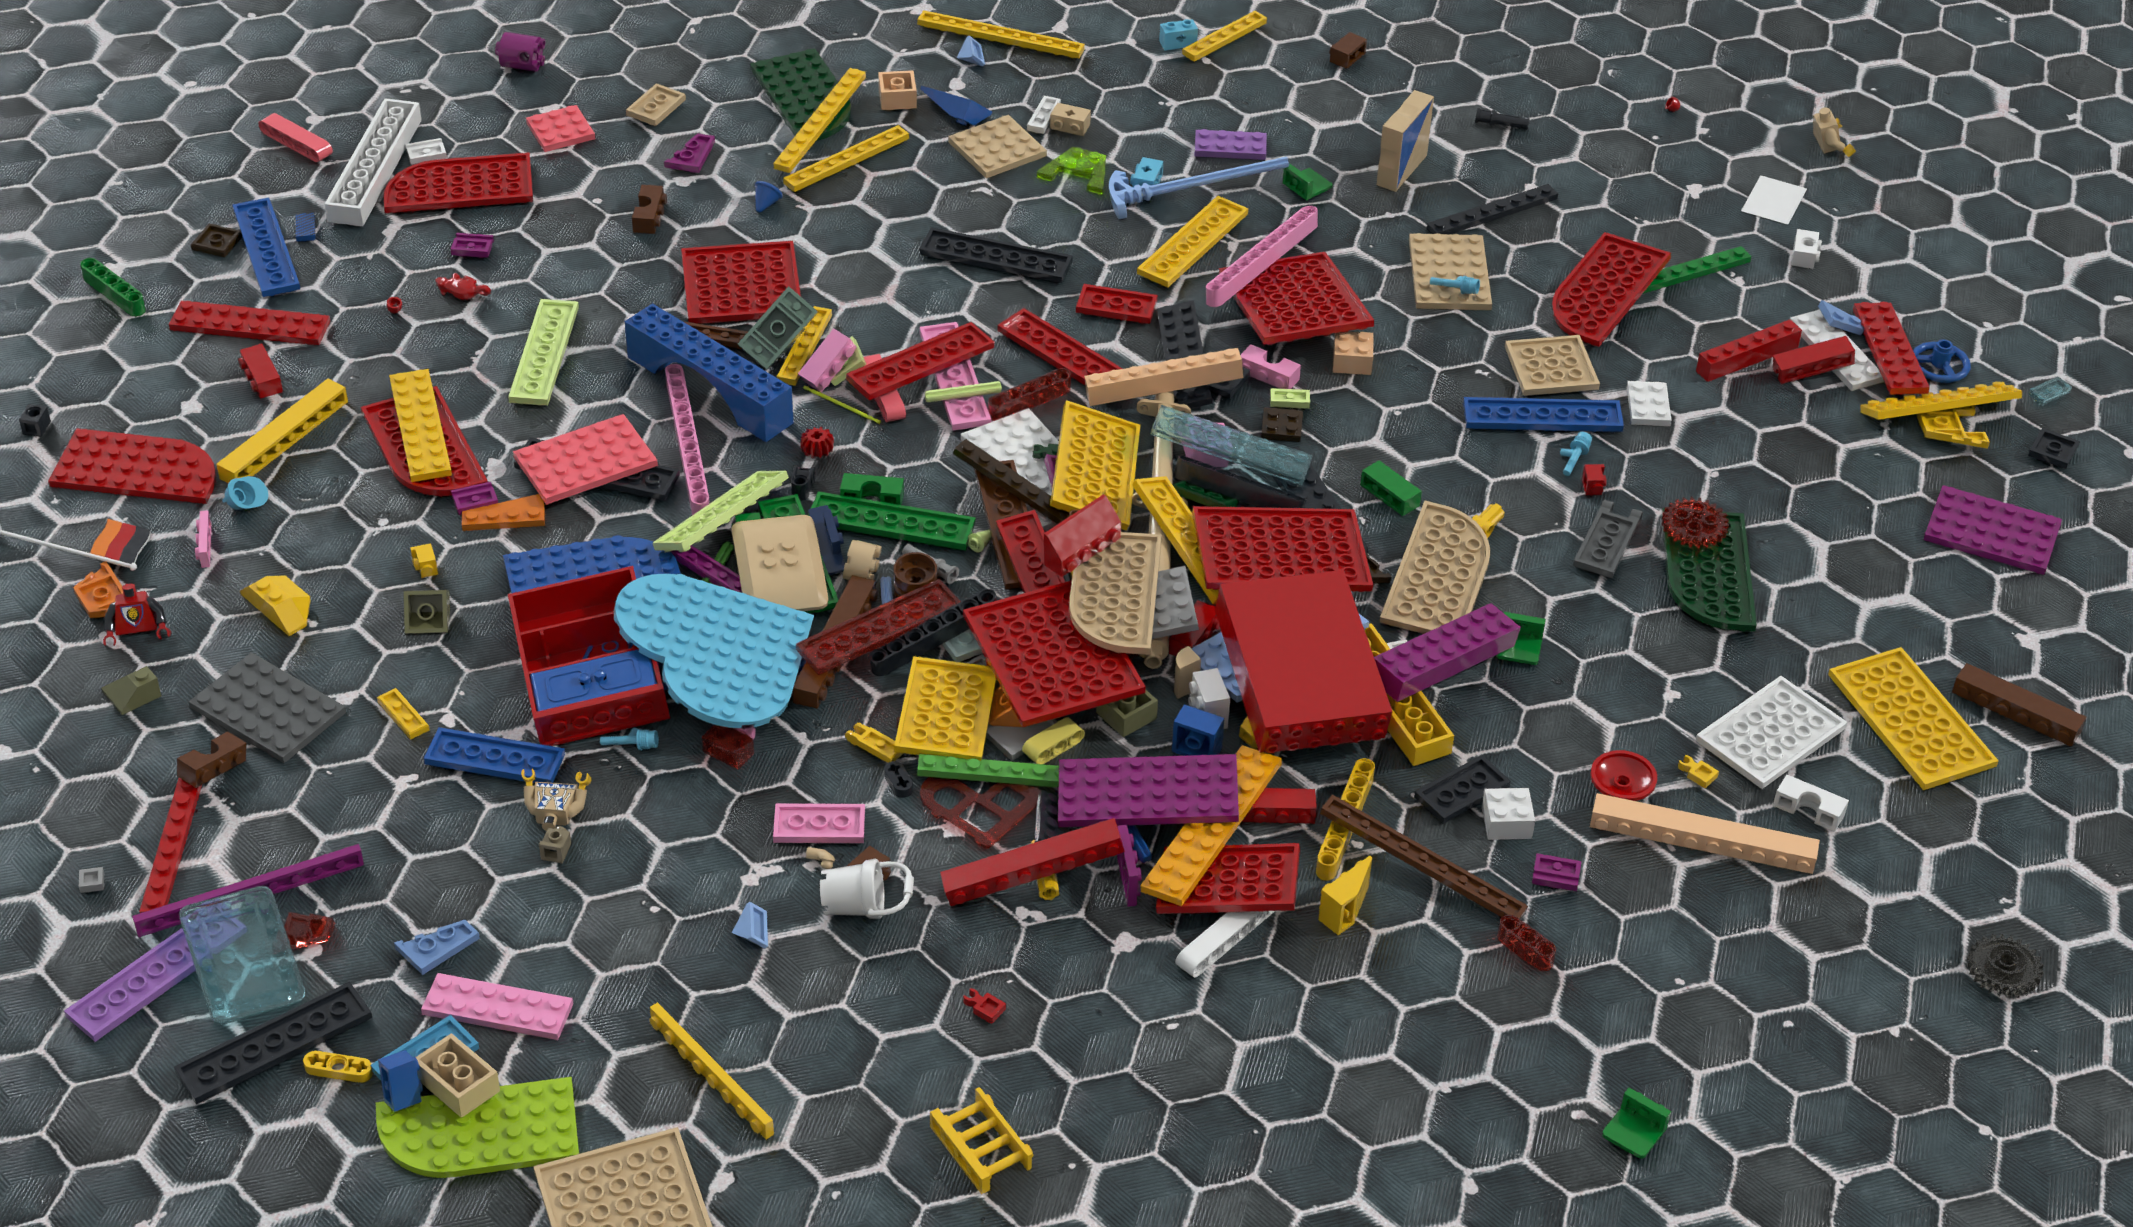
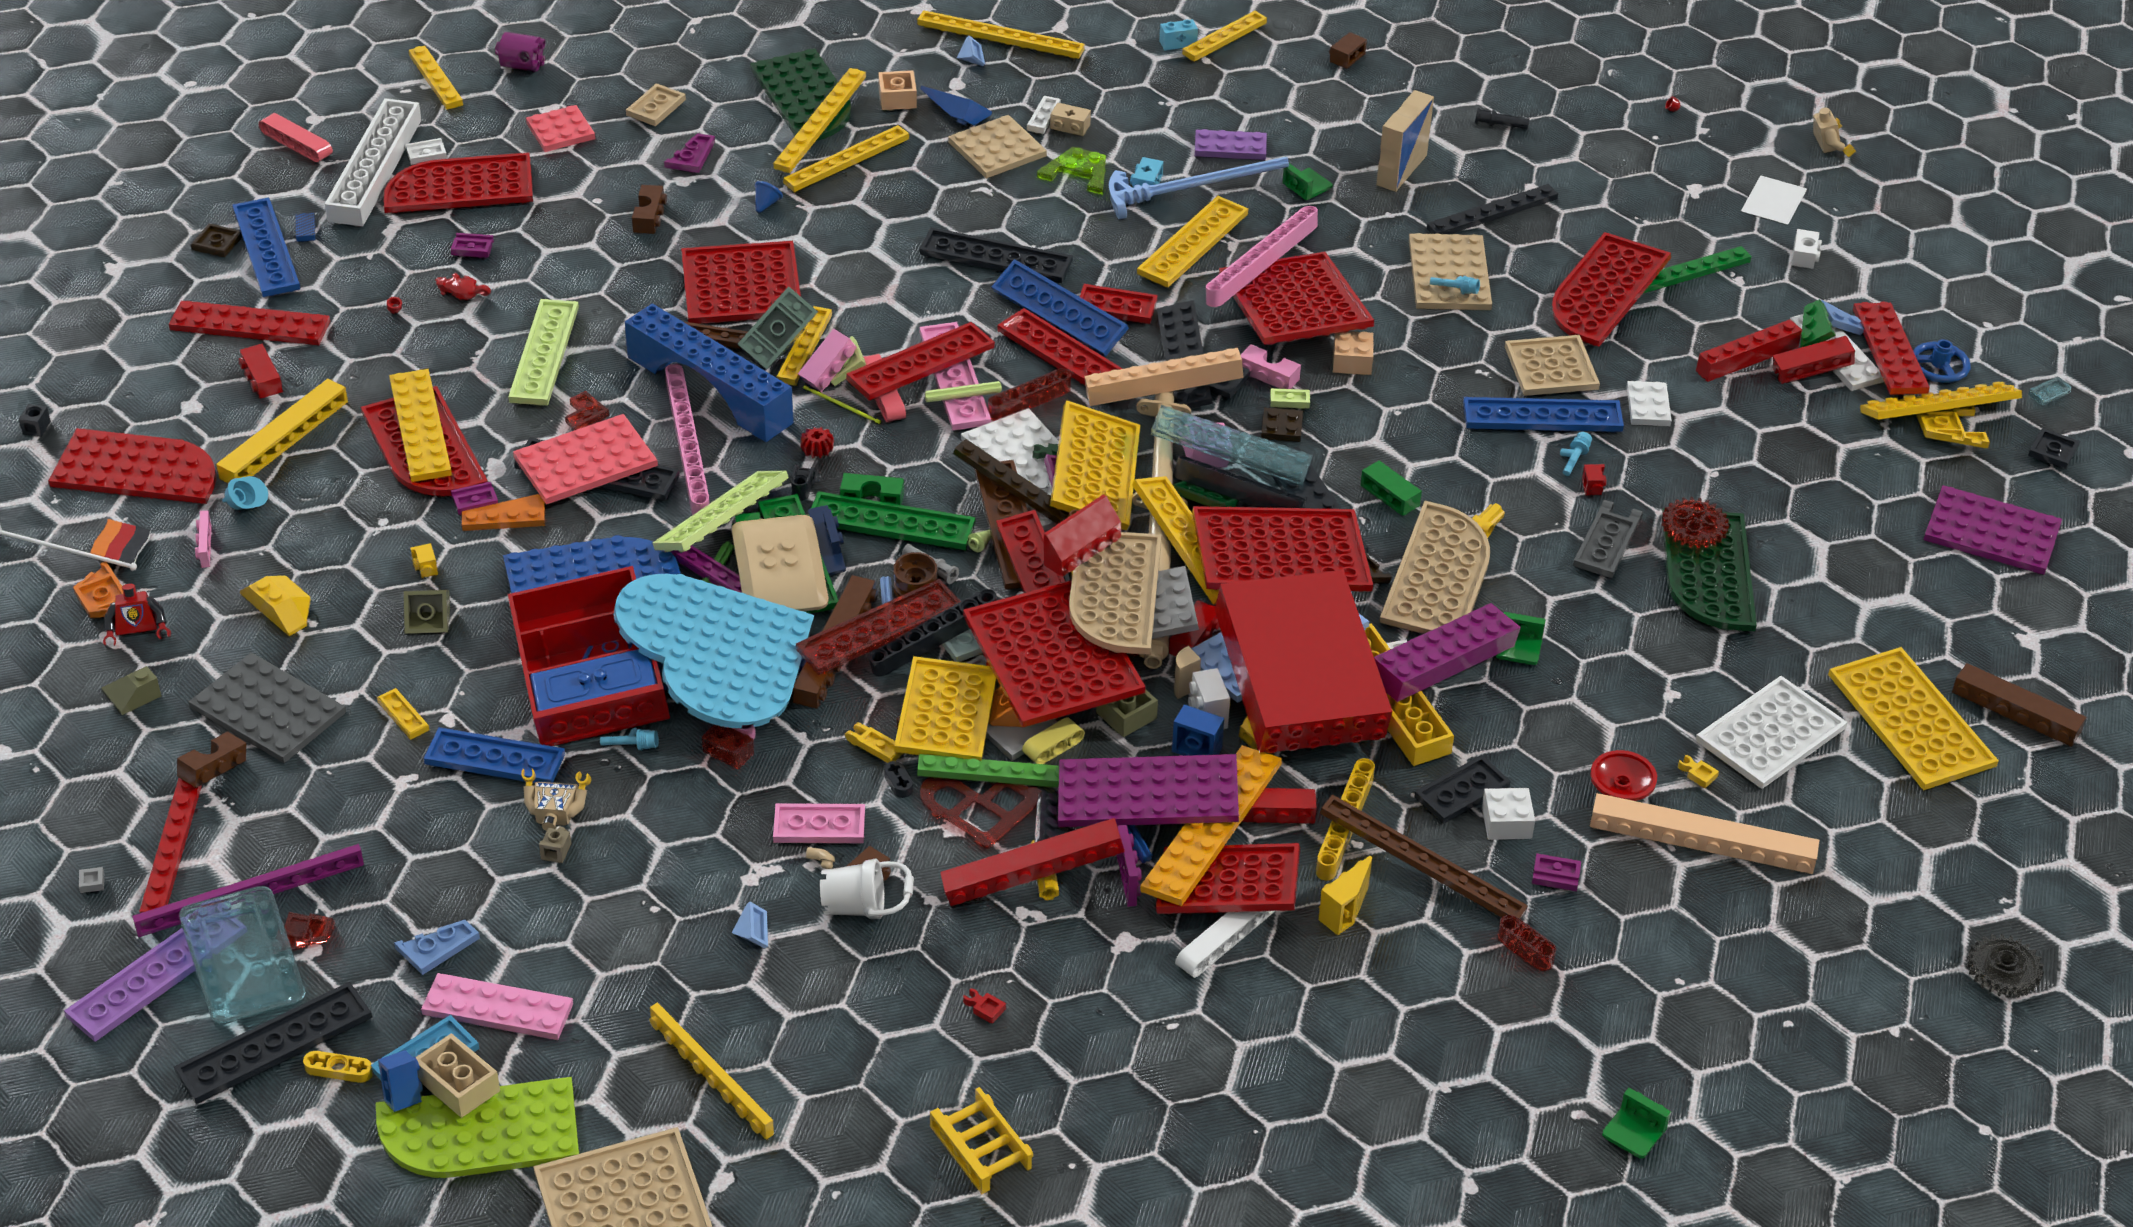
green beam [80,258,146,317] -> none
tan brick [843,540,882,581] -> none
white arch [1773,775,1849,832] -> none
none -> yellow plate [409,46,463,110]
none -> clear red plate [565,391,609,430]
none -> blue plate [991,259,1129,357]
none -> green wing [1800,299,1836,348]

